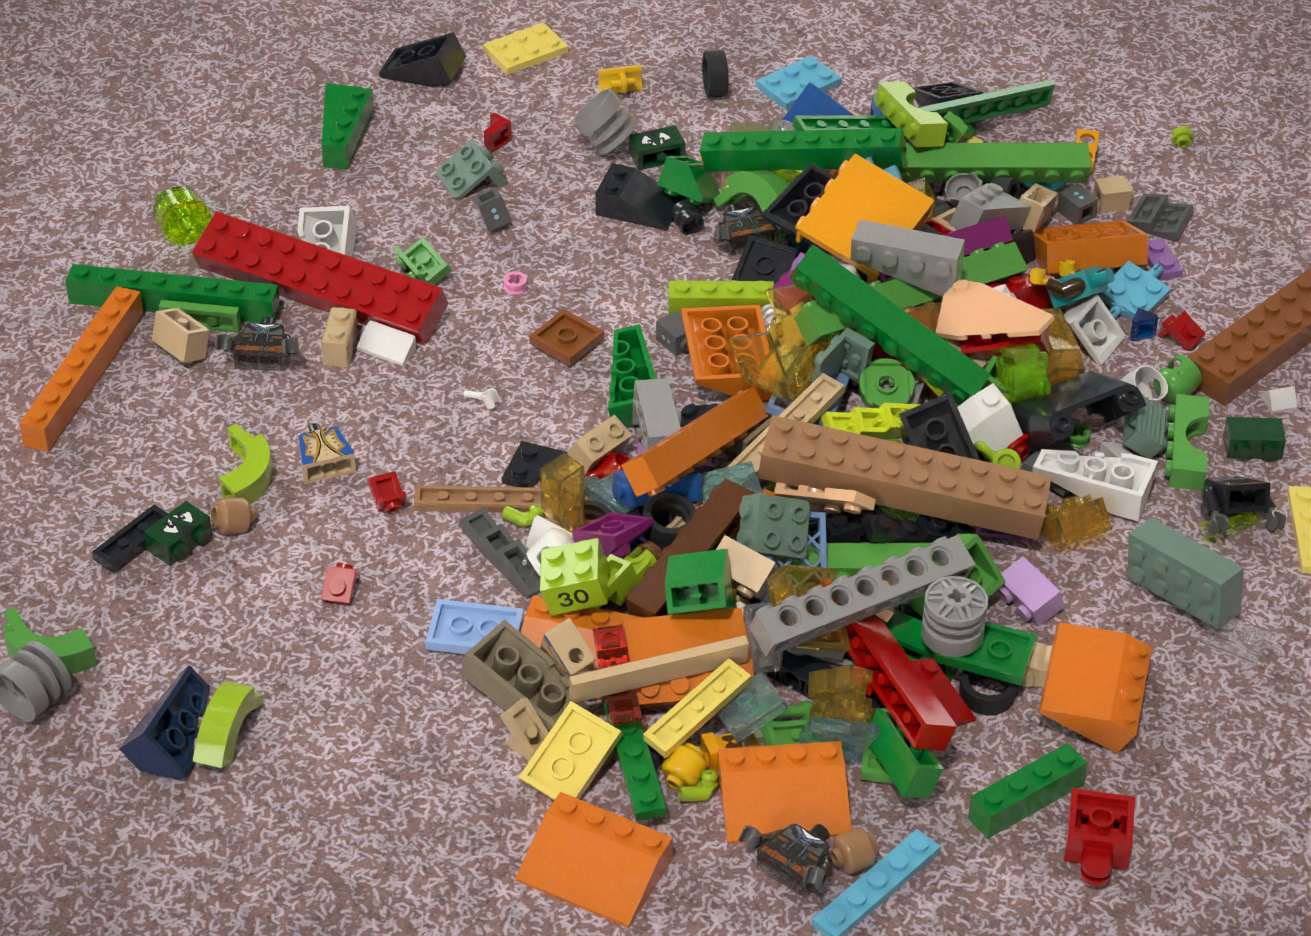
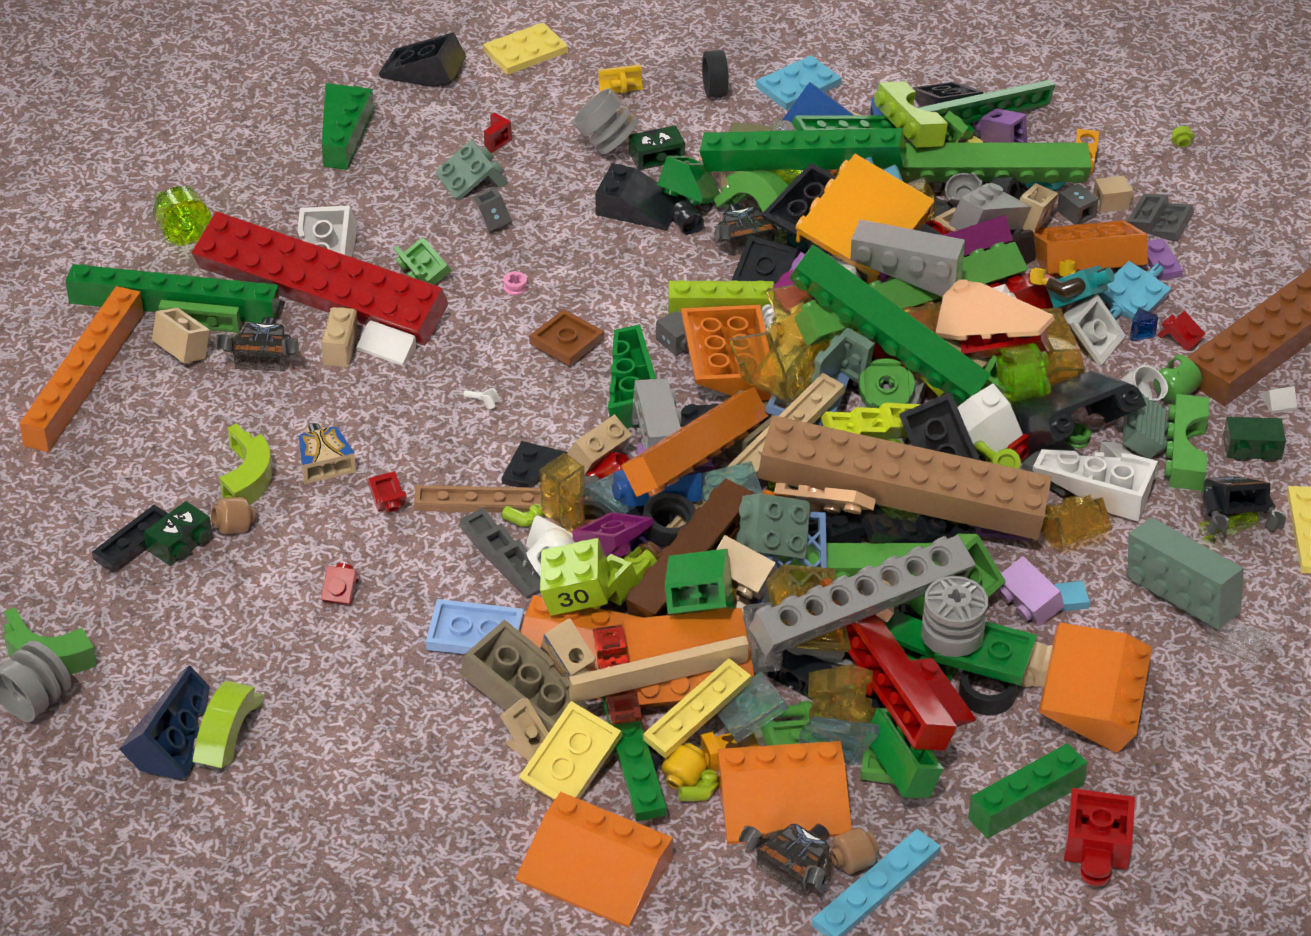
none -> medium lavender torso [973,109,1027,143]
none -> medium azure tile [1054,581,1090,611]

